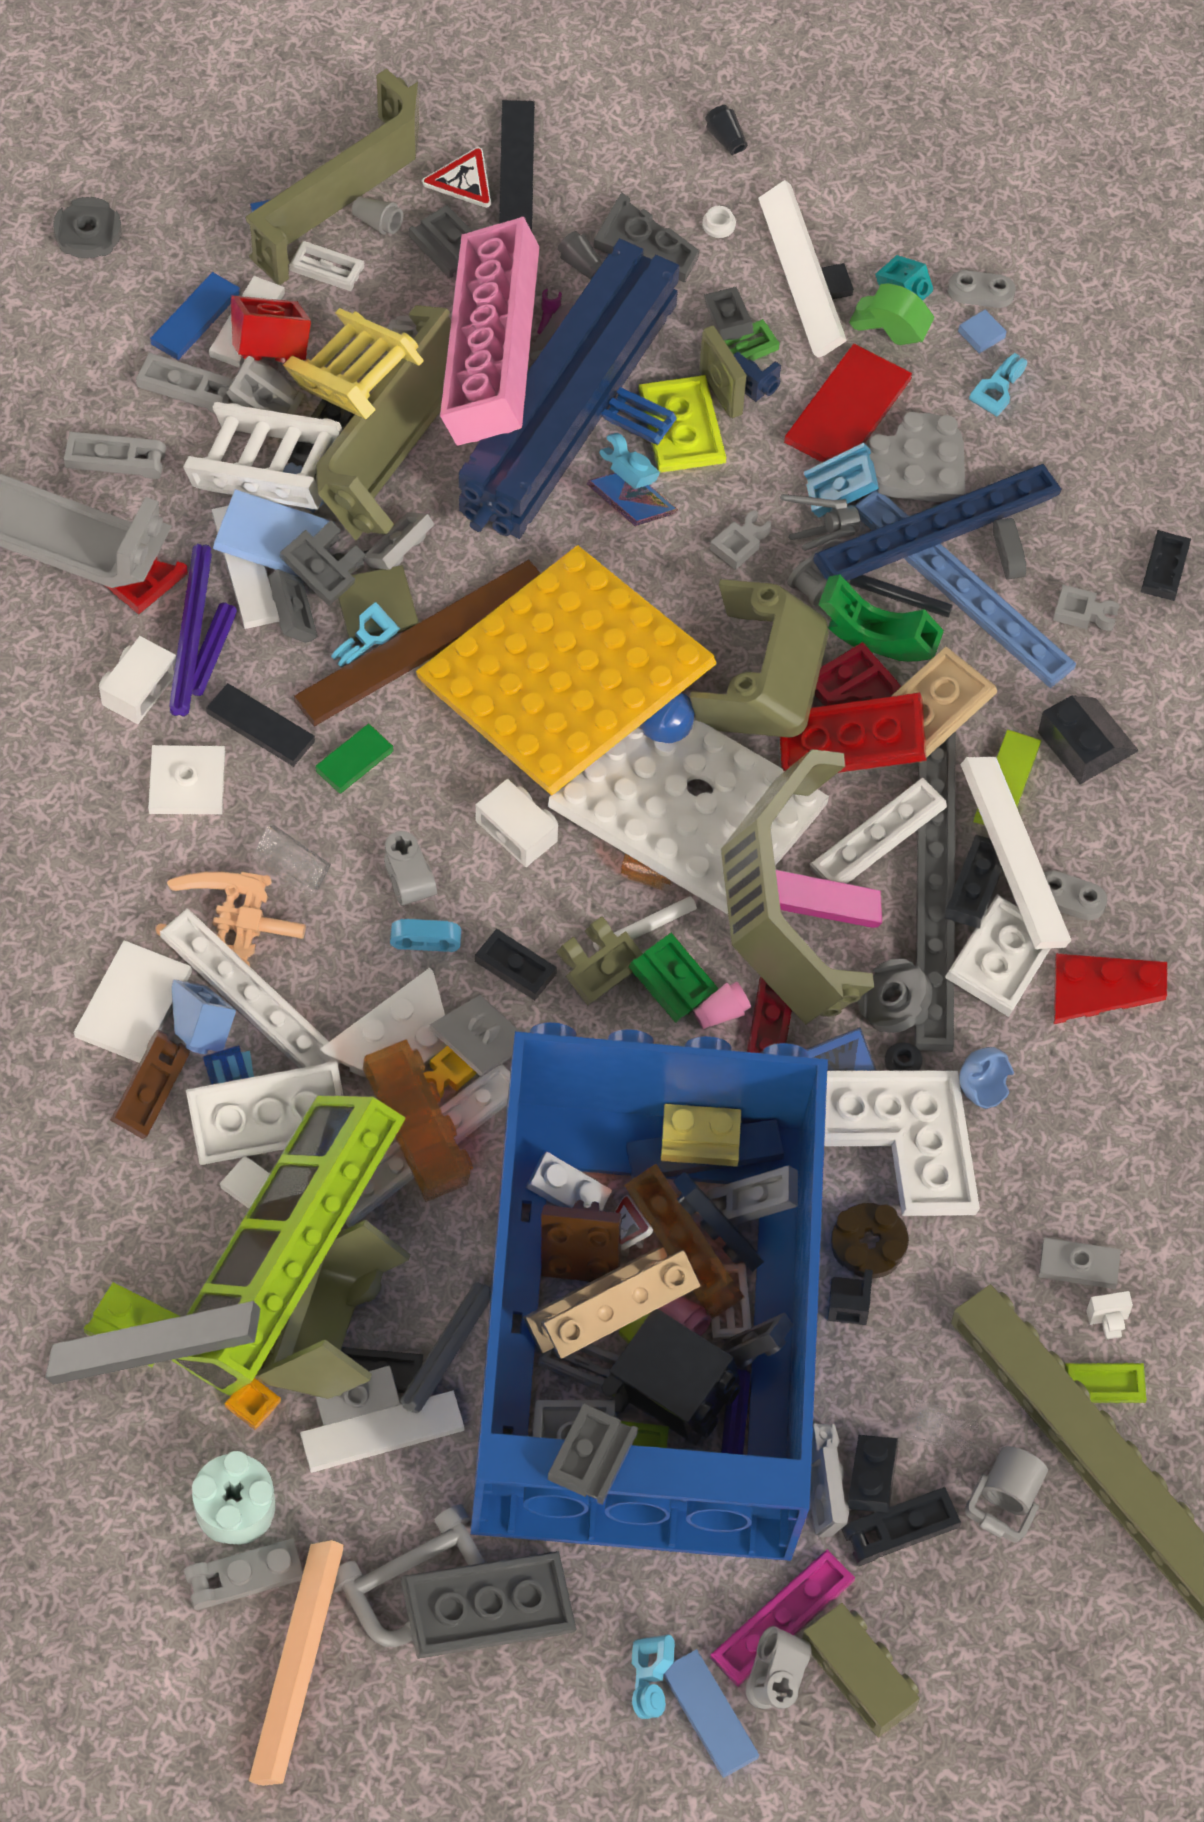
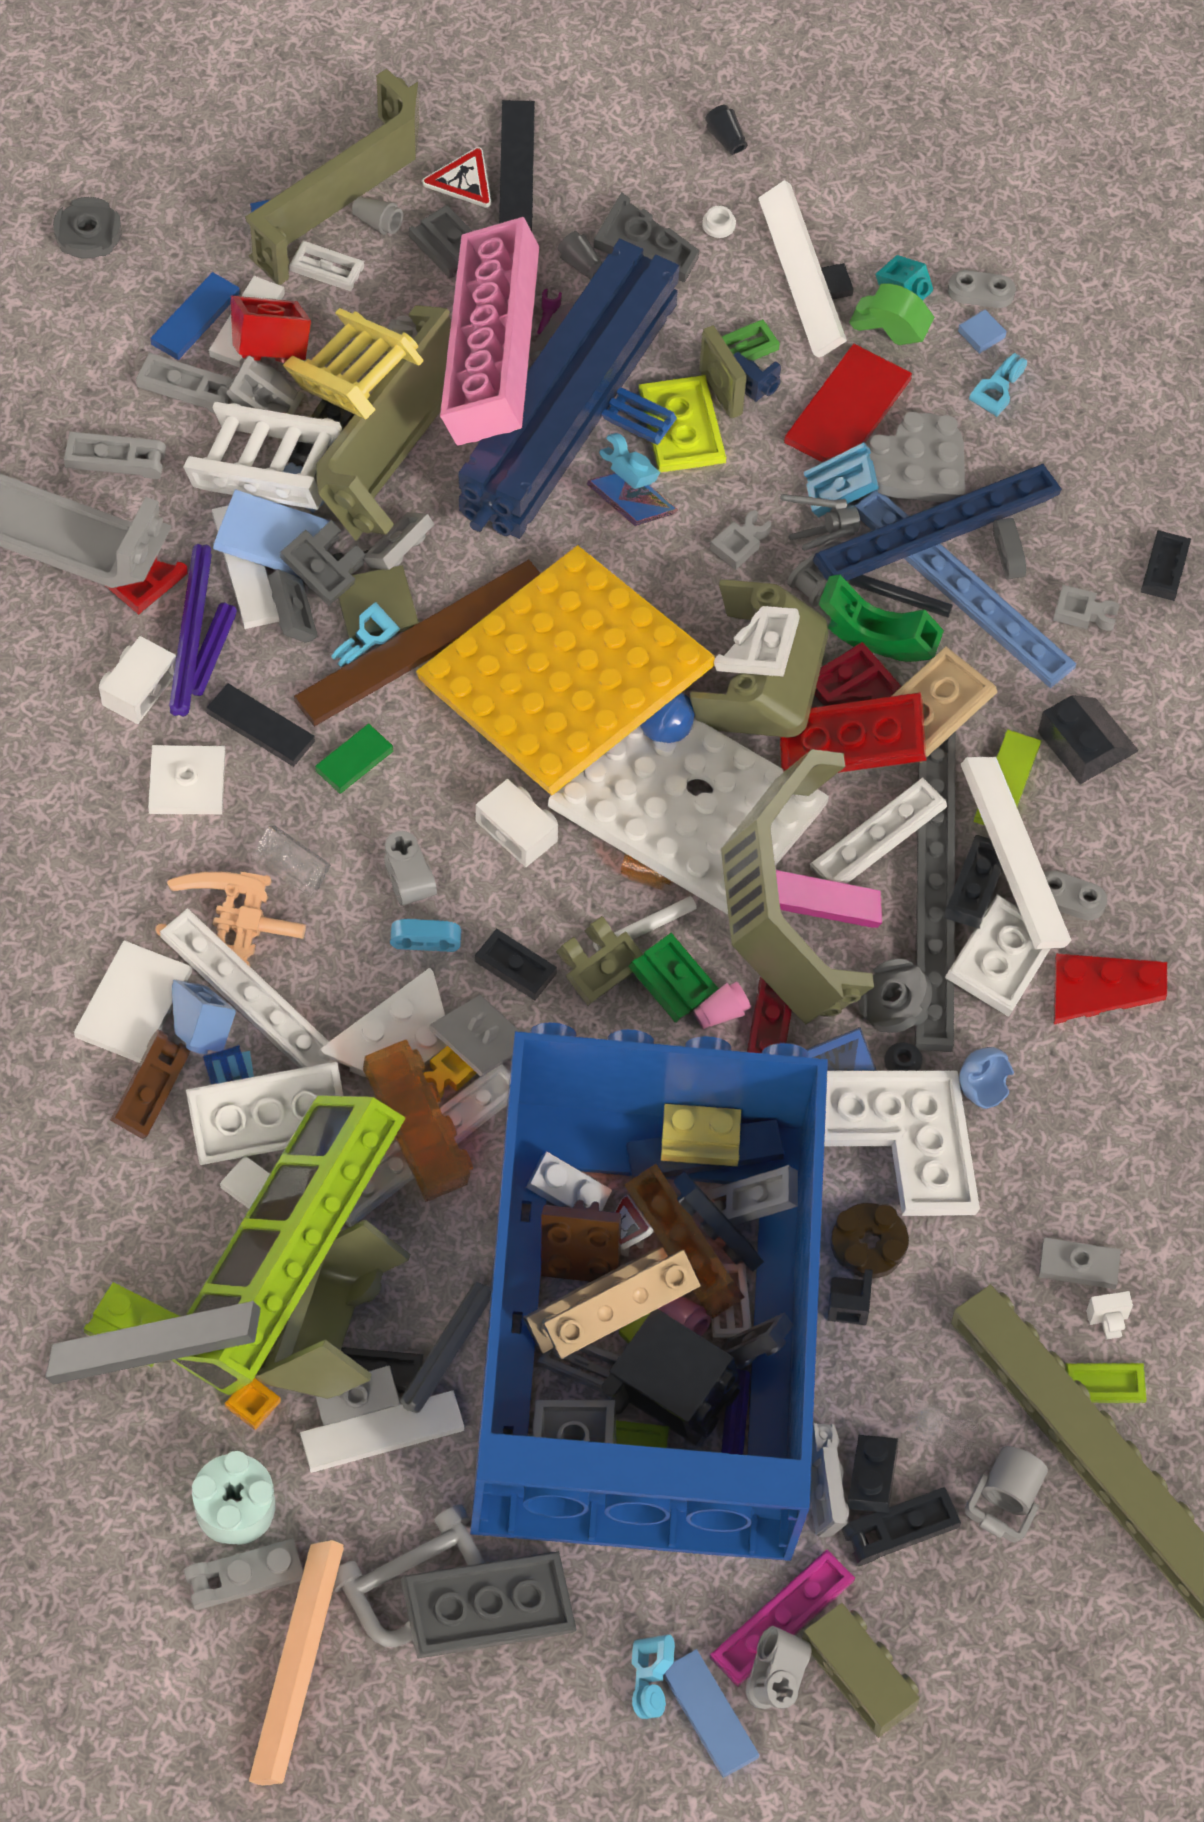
dark grey plate [547,1403,638,1505] -> none
dark grey plate [704,286,754,340] -> none
none -> white wing [714,606,800,677]

